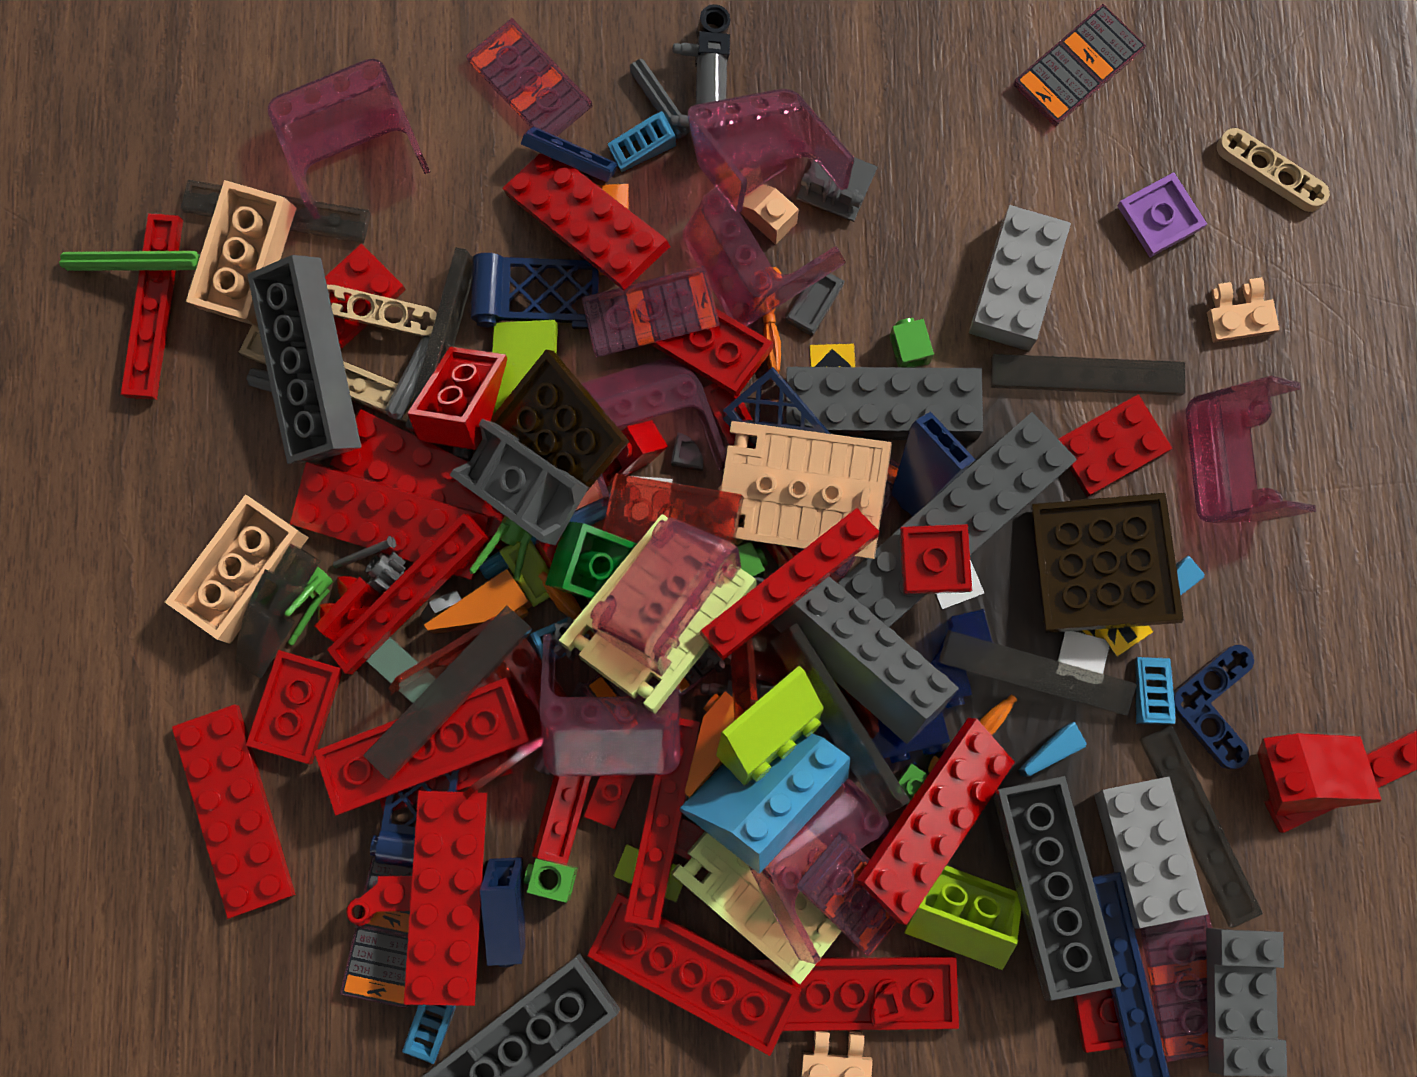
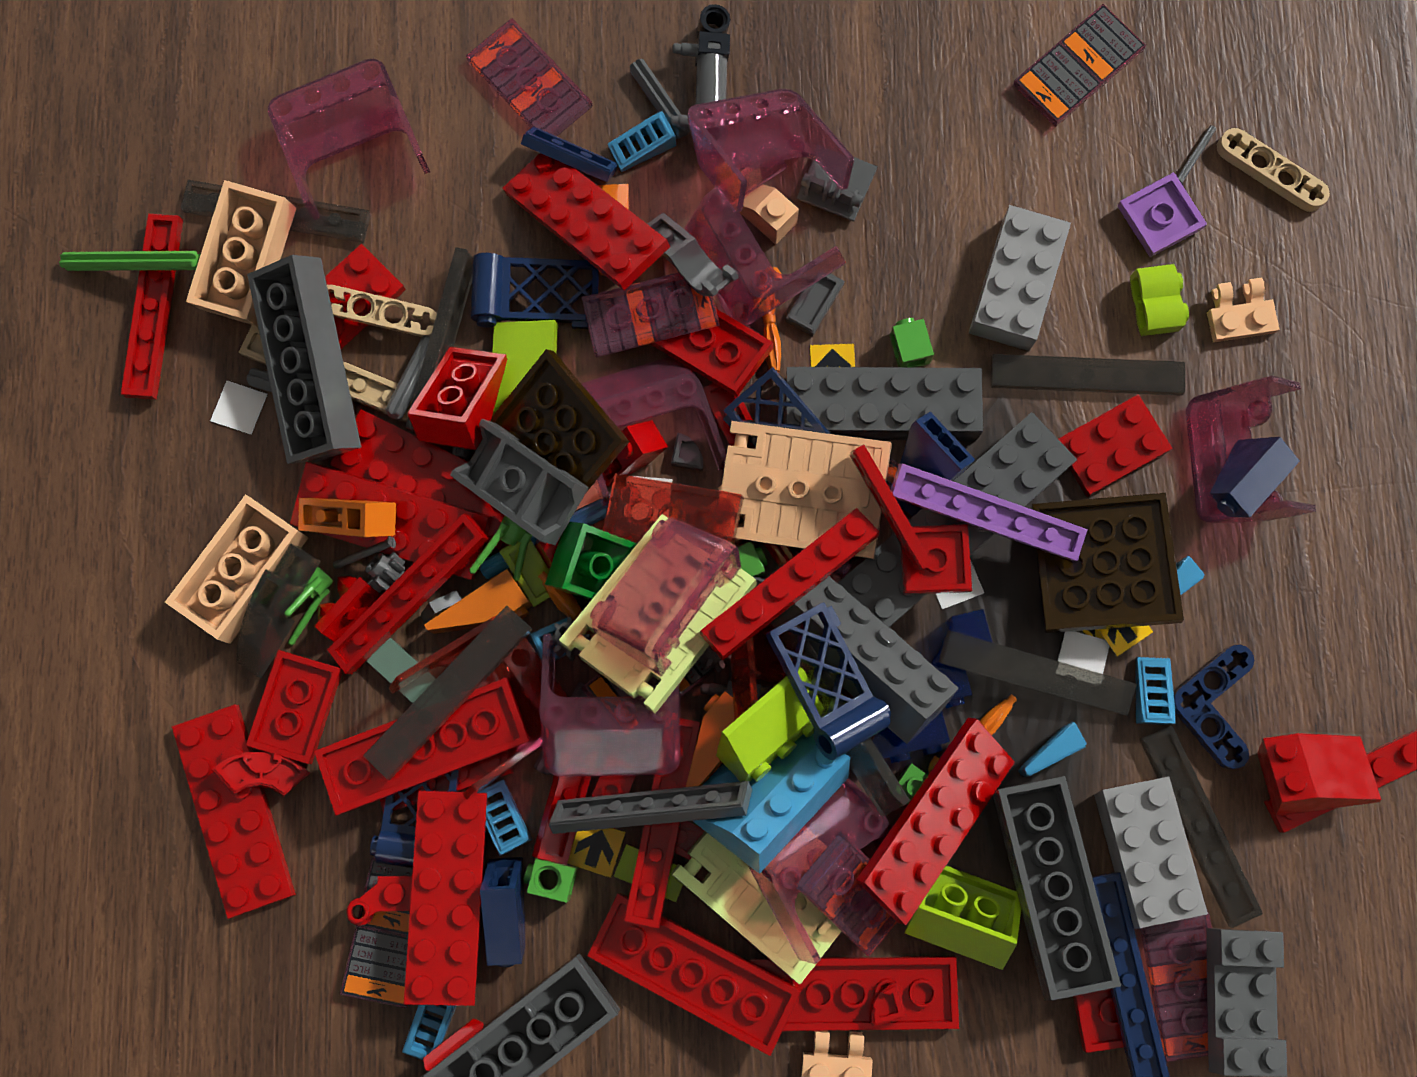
none -> white sticker [210,381,268,434]
none -> red tile [212,752,310,797]
none -> orange slope [298,498,396,537]
none -> red tile [423,1018,484,1071]
none -> dark azure slope [477,779,533,856]
none -> dark grey tile [549,781,752,834]
none -> yellow sticker [567,828,626,878]
none -> dark grey piece [647,213,739,297]
none -> dark blue piece [765,602,891,760]
none -> red tile [849,444,933,570]
none -> medium lavender plate [891,463,1088,561]
none -> lime brick [1130,264,1189,336]
none -> dark grey piece [1177,125,1216,186]
none -> dark blue slope [1210,437,1300,517]

